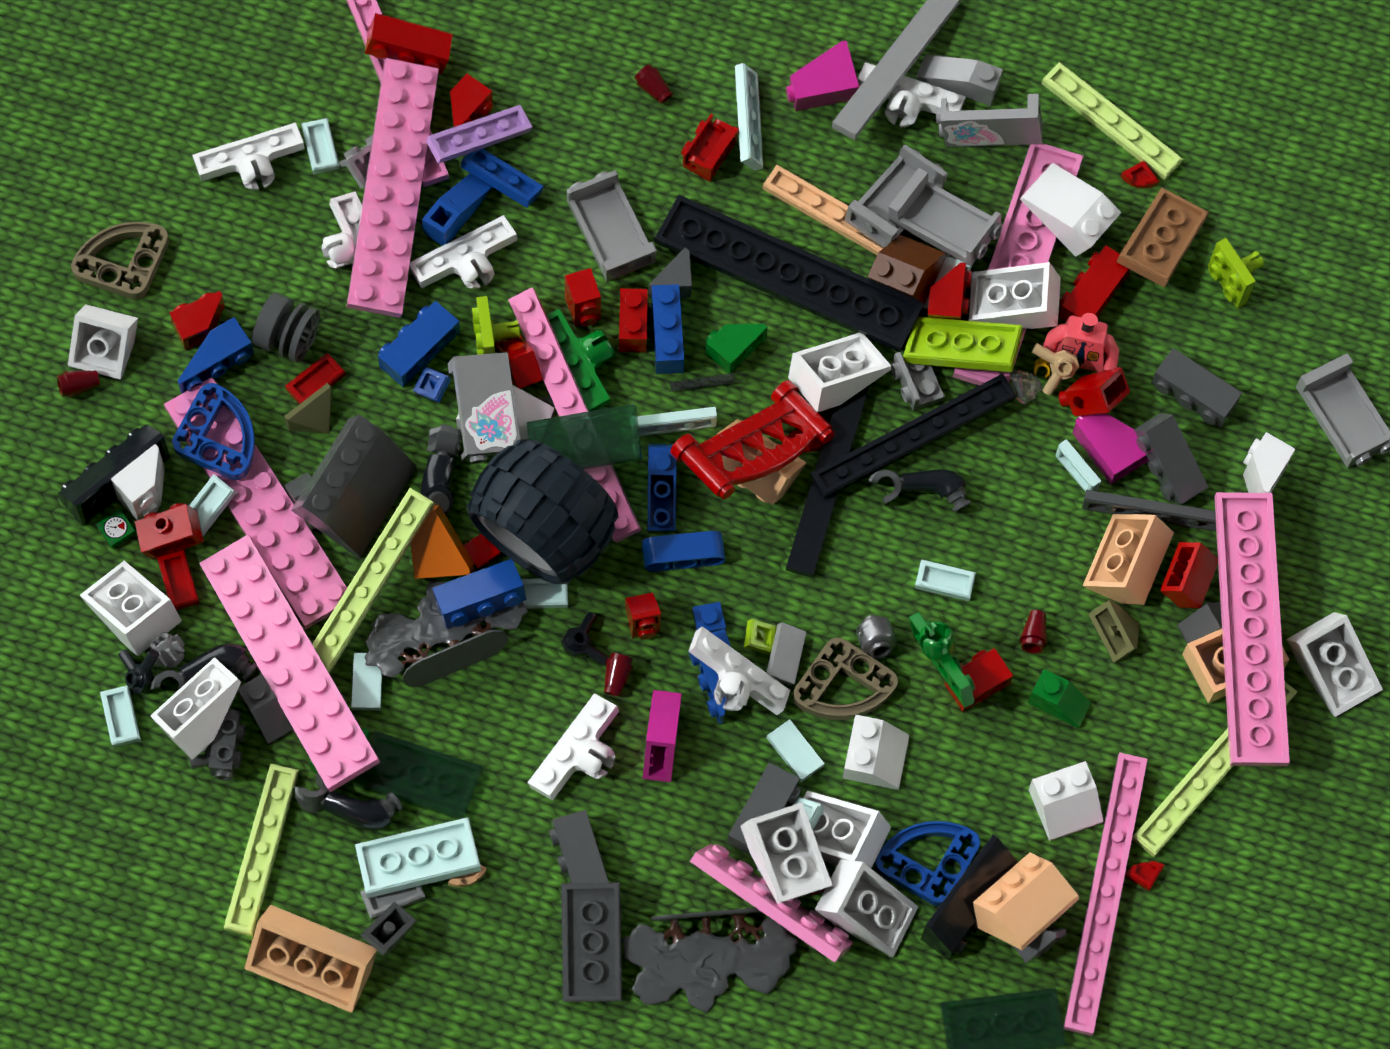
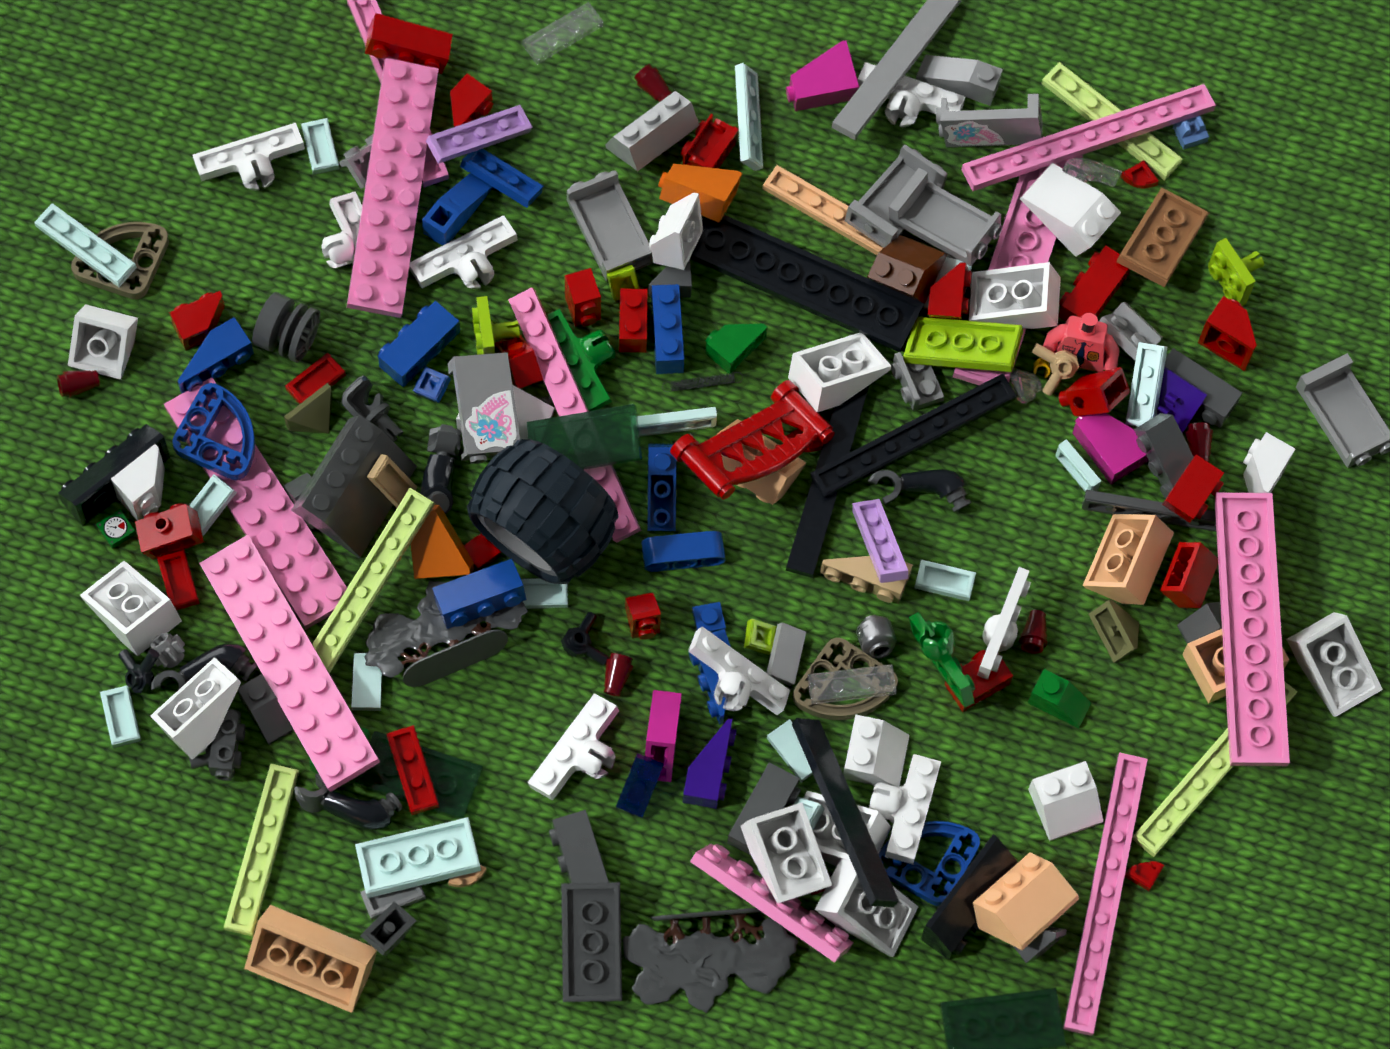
none -> light aqua tile [34,203,137,287]
none -> dark grey piece [342,375,403,442]
none -> tan tile [367,454,417,508]
none -> red tile [386,725,439,816]
none -> clear tile [522,2,603,64]
none -> light grey slope [605,91,699,171]
none -> lime tile [606,265,640,301]
none -> clear blue plate [616,753,664,818]
none -> white slope [649,193,703,270]
none -> orange slope [658,164,742,222]
none -> dark purple slope [683,719,736,809]
none -> black tile [792,718,899,908]
none -> clear tile [807,664,897,704]
none -> tan slope [820,556,913,604]
none -> lavender plate [852,499,908,583]
none -> white plate [869,754,941,864]
none -> bright pink plate [961,84,1216,191]
none -> white plate [977,567,1031,679]
none -> clear tile [1062,158,1122,187]
none -> light grey bracket [1098,302,1163,361]
none -> light aqua tile [1125,342,1168,426]
none -> dark purple piece [1157,367,1207,434]
none -> red brick [1162,454,1224,523]
none -> medium blue tile [1173,116,1209,150]
none -> dark red cone [1185,422,1213,462]
none -> red slope [1198,296,1257,371]

